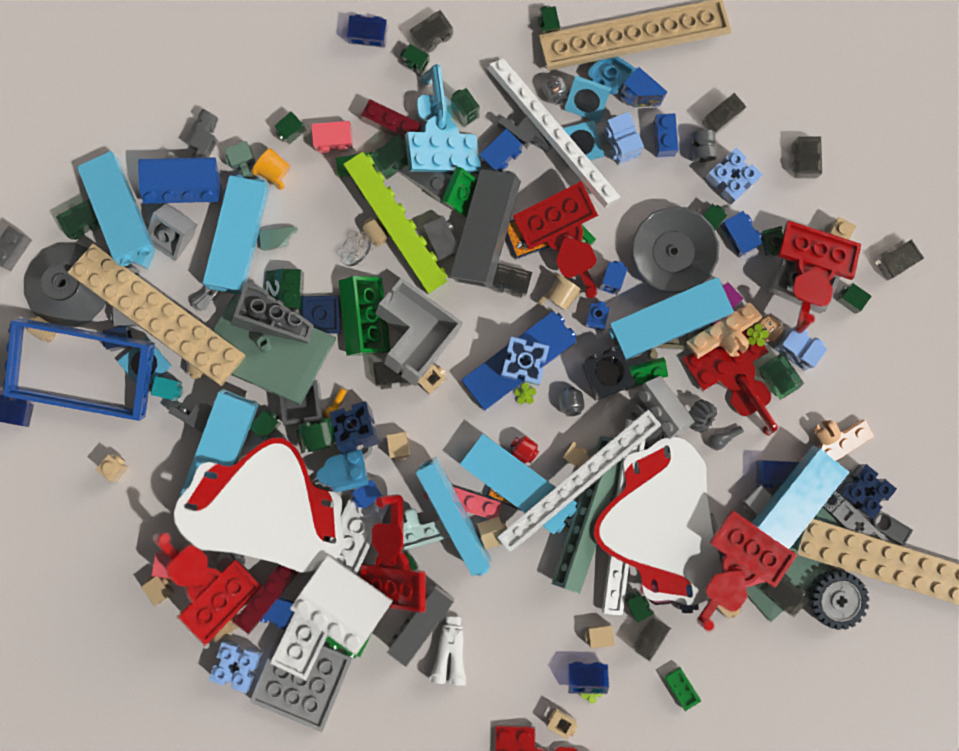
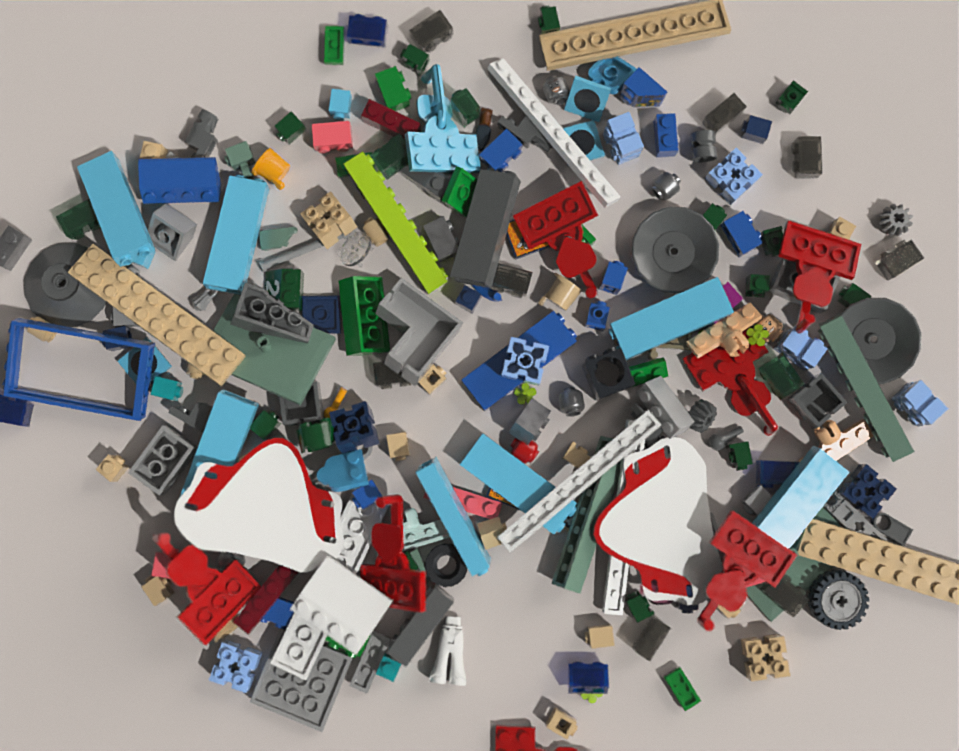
none -> light grey brick [128,425,198,495]
none -> tan brick [140,141,168,159]
none -> light grey bar [259,233,348,272]
none -> tan brick [300,191,357,249]
none -> green plate [324,26,345,65]
none -> medium azure brick [329,89,352,120]
none -> light grey plate [349,630,391,693]
none -> green brick [375,66,412,111]
none -> teal brick [376,653,401,682]
none -> sand green slope [410,548,427,585]
none -> black tyre [425,543,468,587]
none -> dark blue brick [455,285,482,314]
none -> blue bar [472,285,502,302]
none -> piece [475,108,493,151]
none -> flat silver brick [508,398,551,445]
none -> flat silver head [651,172,681,200]
none -> dark green brick [726,441,753,471]
none -> dark blue brick [740,115,772,144]
none -> tan brick [741,634,790,681]
none -> dark green brick [745,274,770,298]
none -> dark green brick [775,80,808,114]
none -> dark grey piece [787,373,848,429]
none -> sand green brick [817,313,914,462]
none -> dark grey dish [833,298,921,384]
none -> light grey gear [879,204,913,236]
none -> light blue brick [891,380,948,426]

